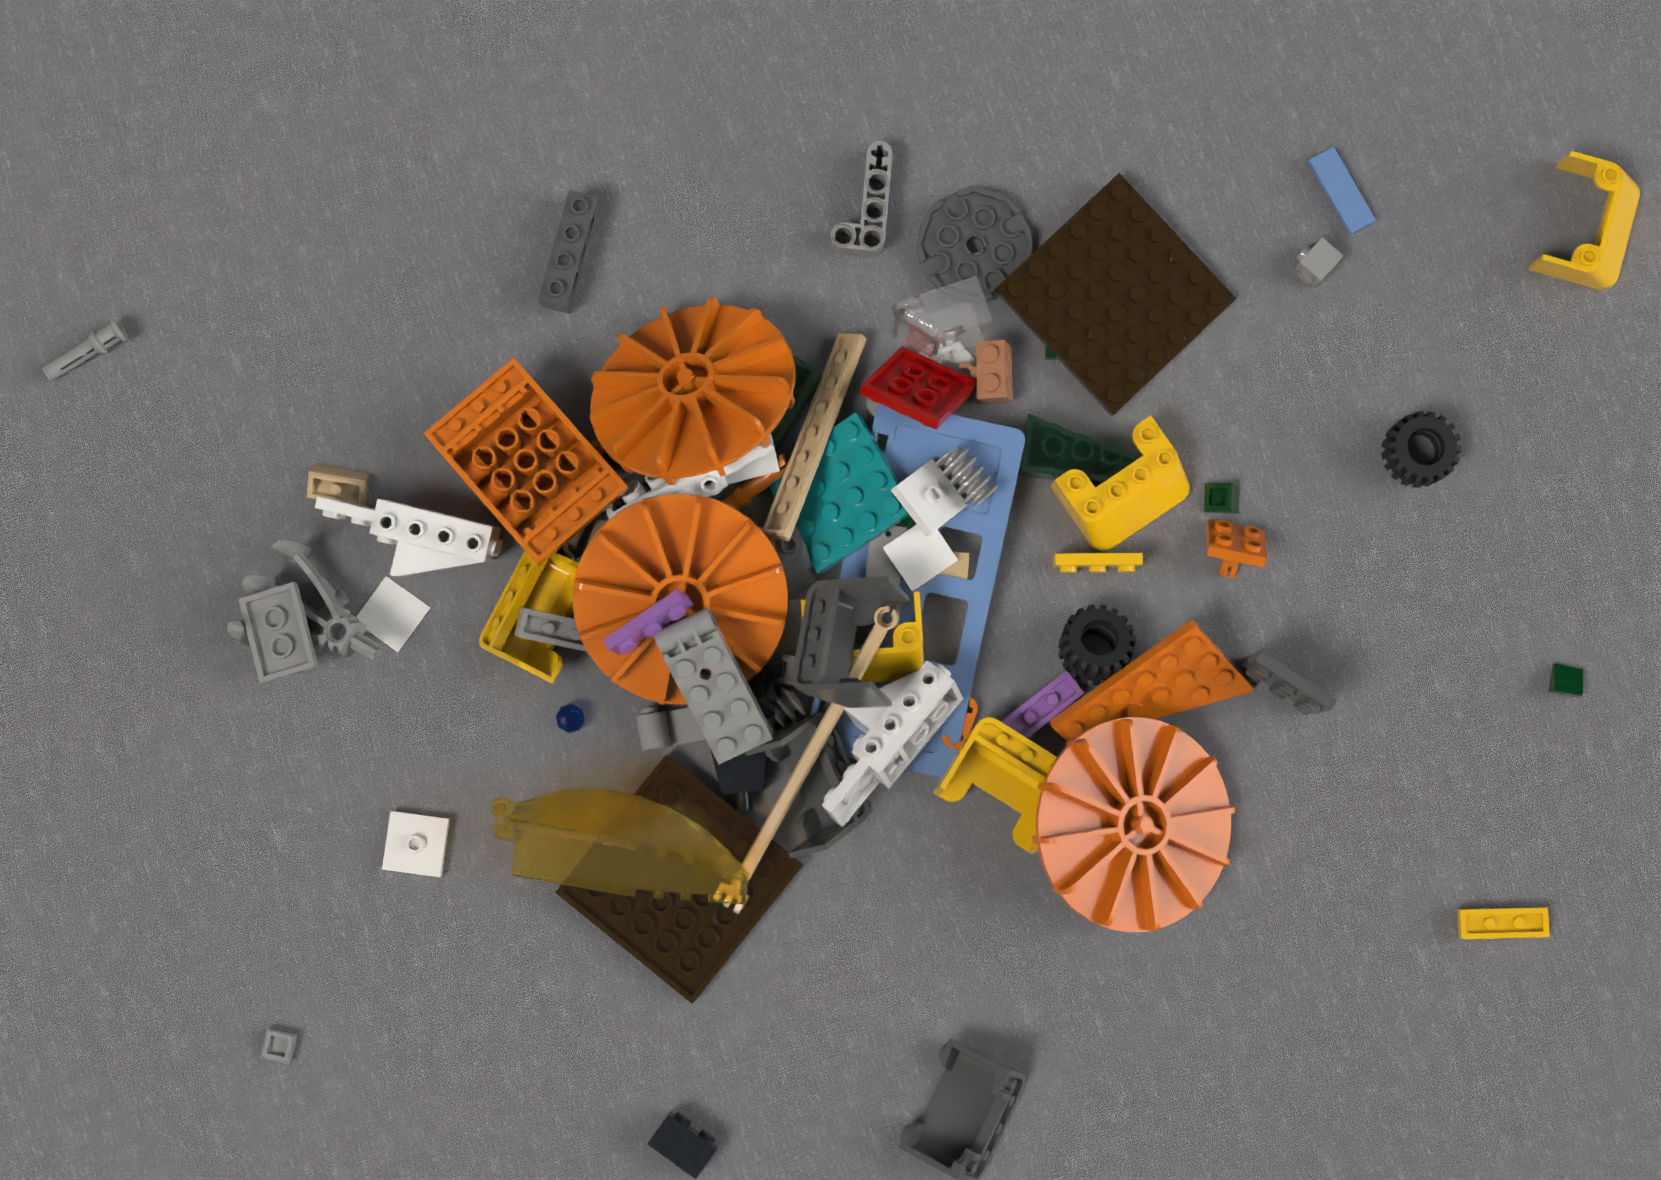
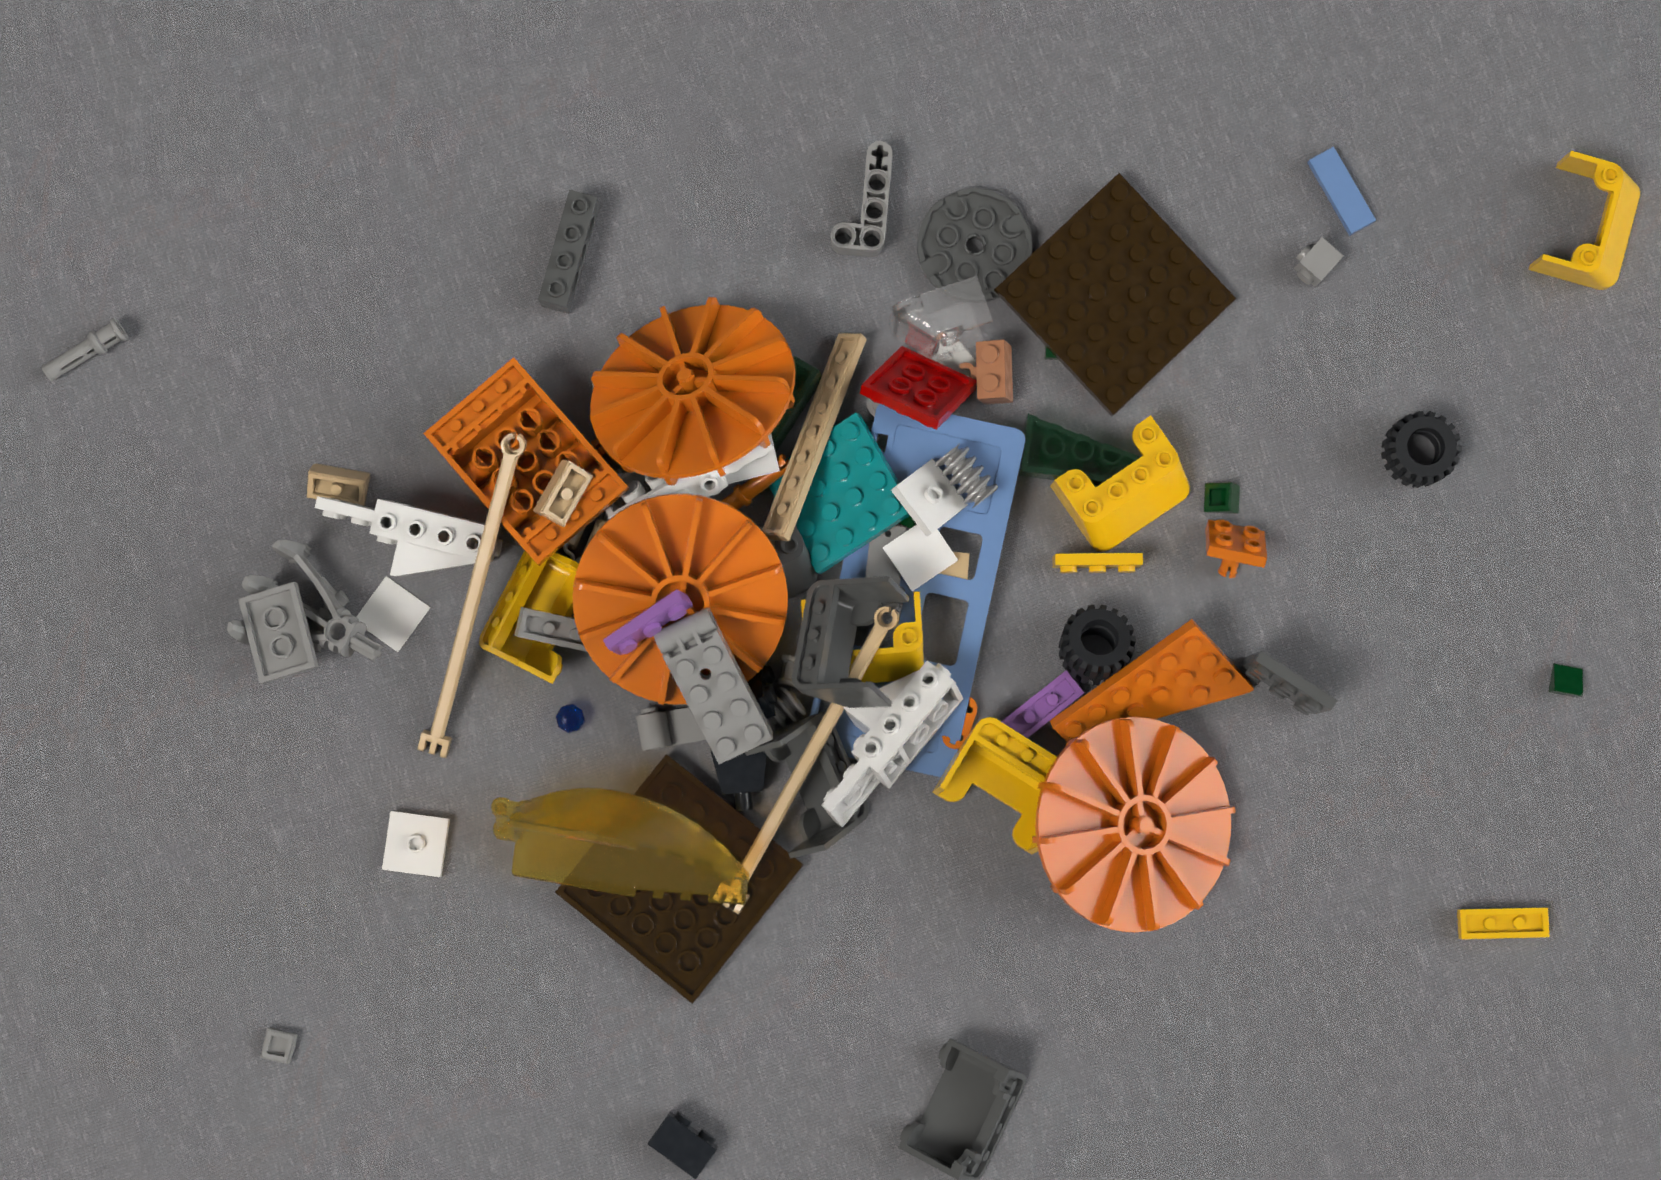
none -> tan hinge [418,432,527,758]
none -> tan slope [533,460,593,527]

